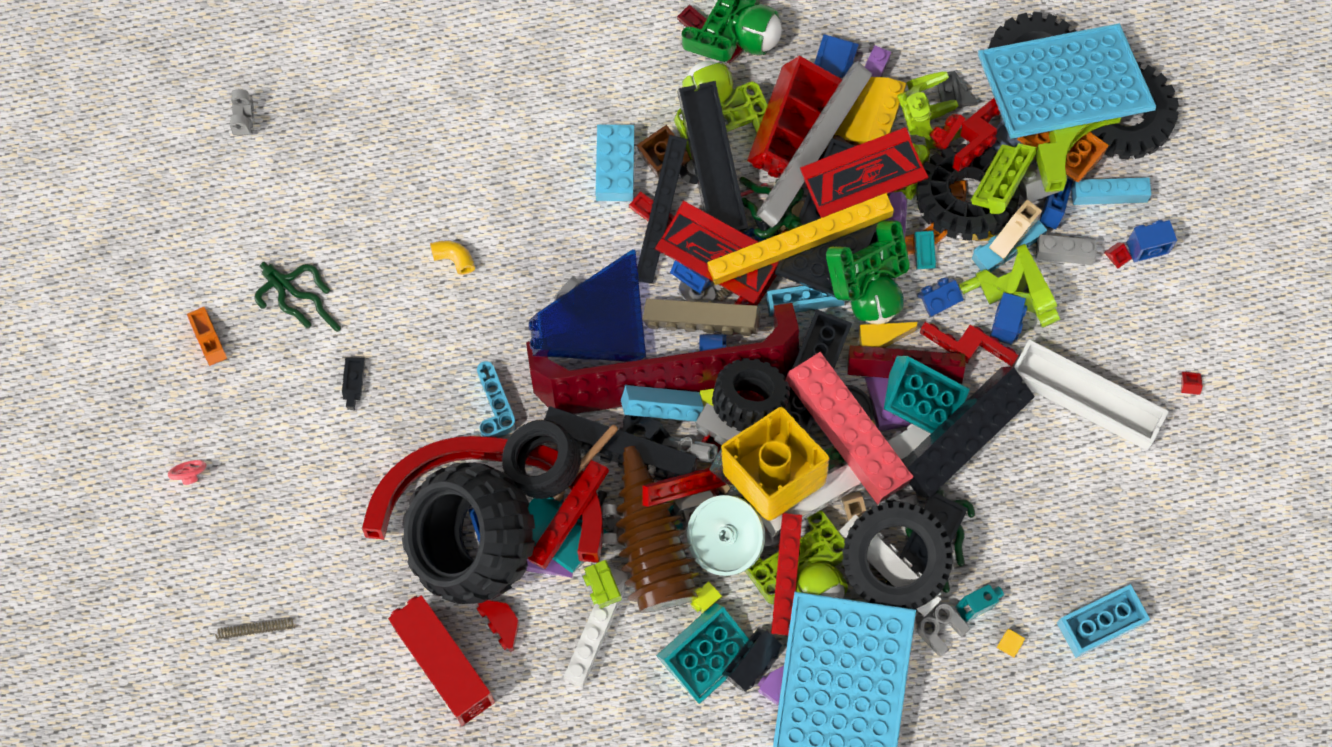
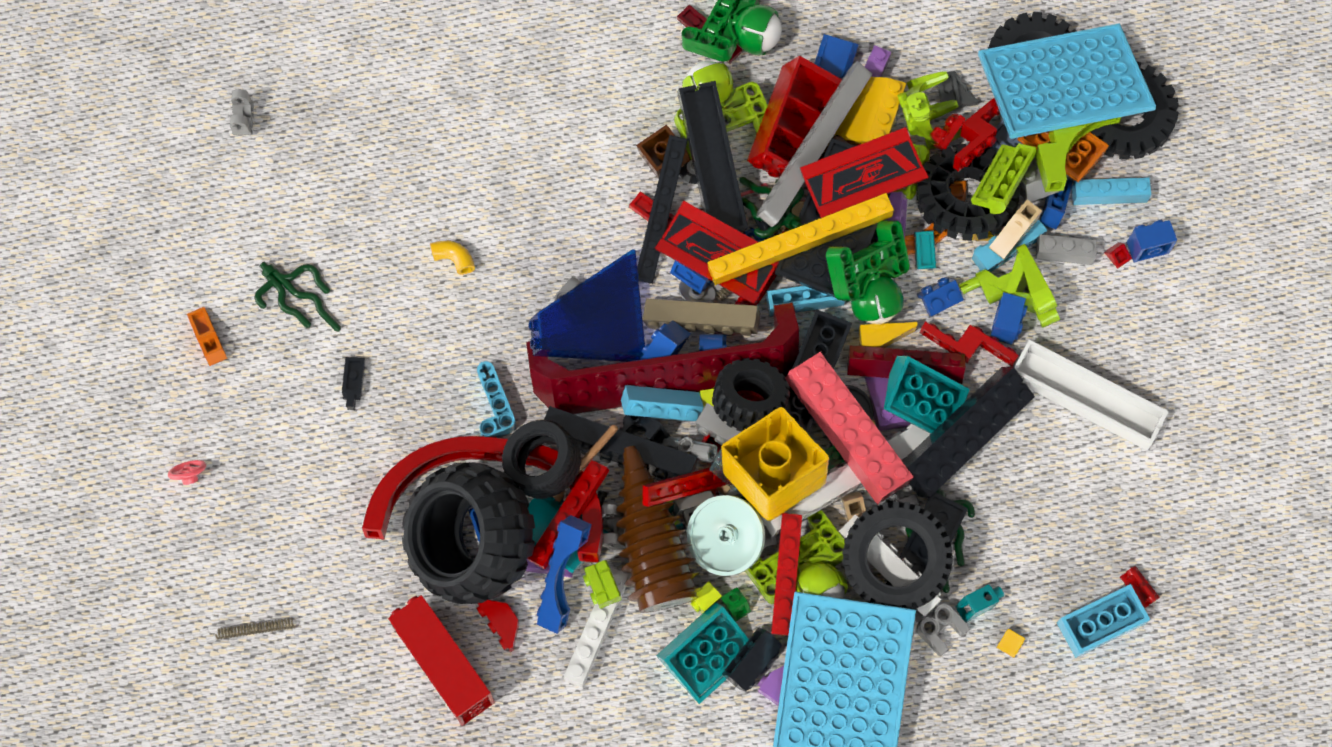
medium azure brick [595,124,634,201] -> none
red slope [1181,372,1203,395] -> none
none -> blue arch [537,515,592,634]
none -> blue brick [640,320,691,360]
none -> green bracket [721,587,751,622]
none -> red hinge [1120,566,1160,609]

